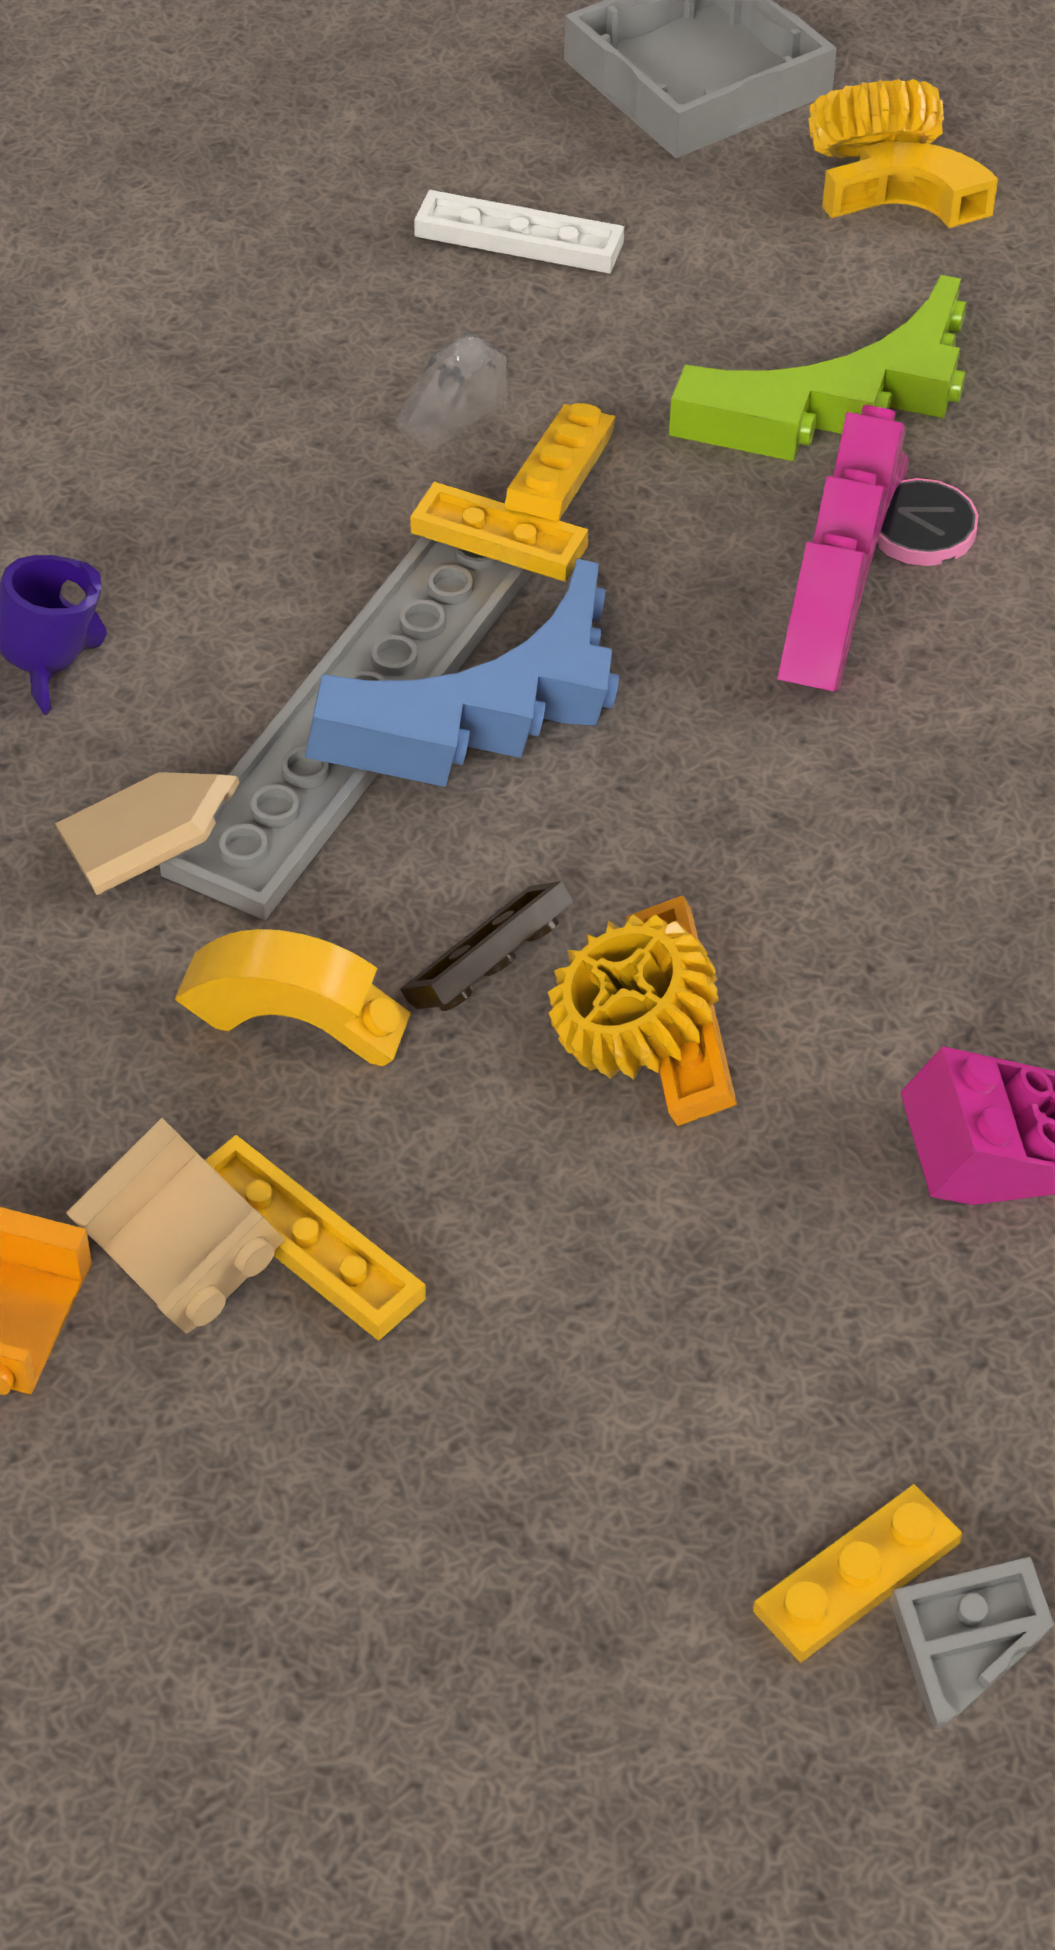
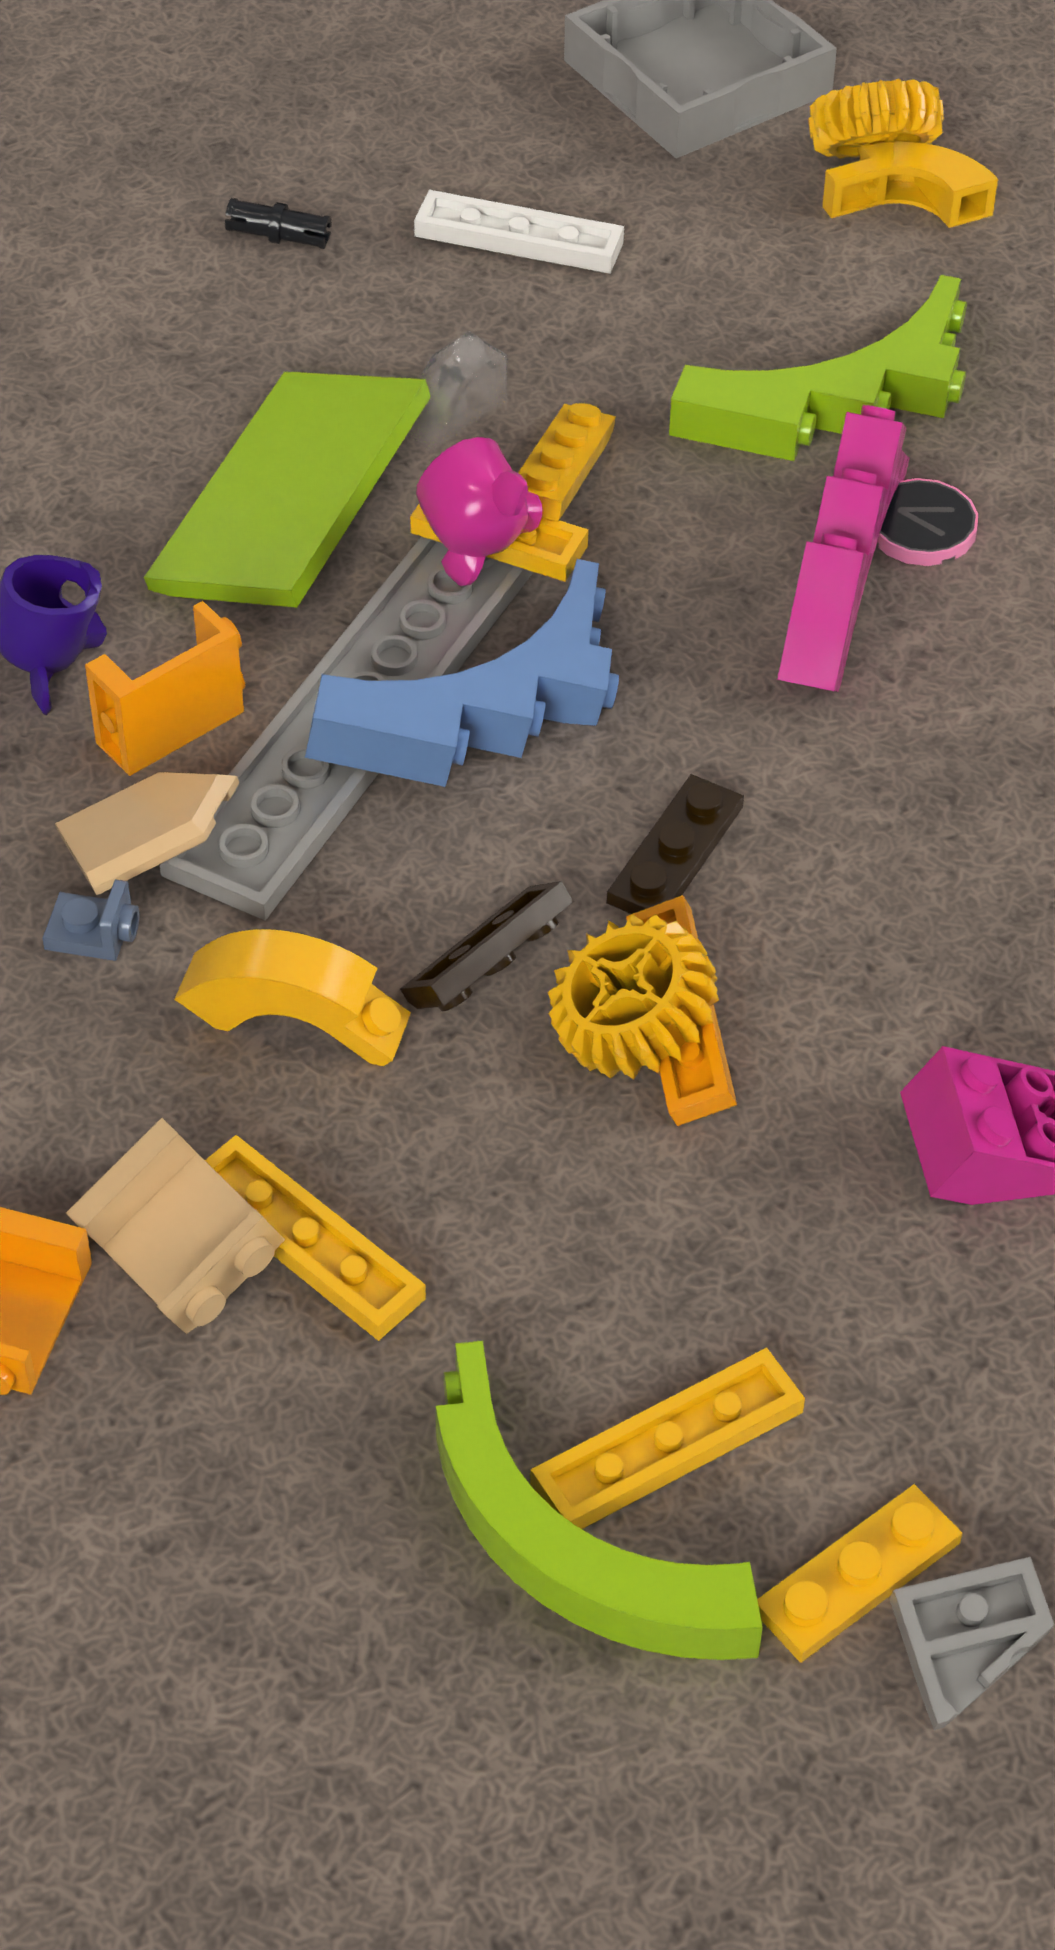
none -> sand blue bracket [42,879,139,961]
none -> light orange panel [85,601,245,776]
none -> lime tile [144,372,431,608]
none -> black pin [225,198,332,249]
none -> dark pink piece [416,437,542,586]
none -> lime arch [435,1340,763,1660]
none -> yellow plate [530,1347,805,1529]
none -> dark brown plate [606,774,744,914]

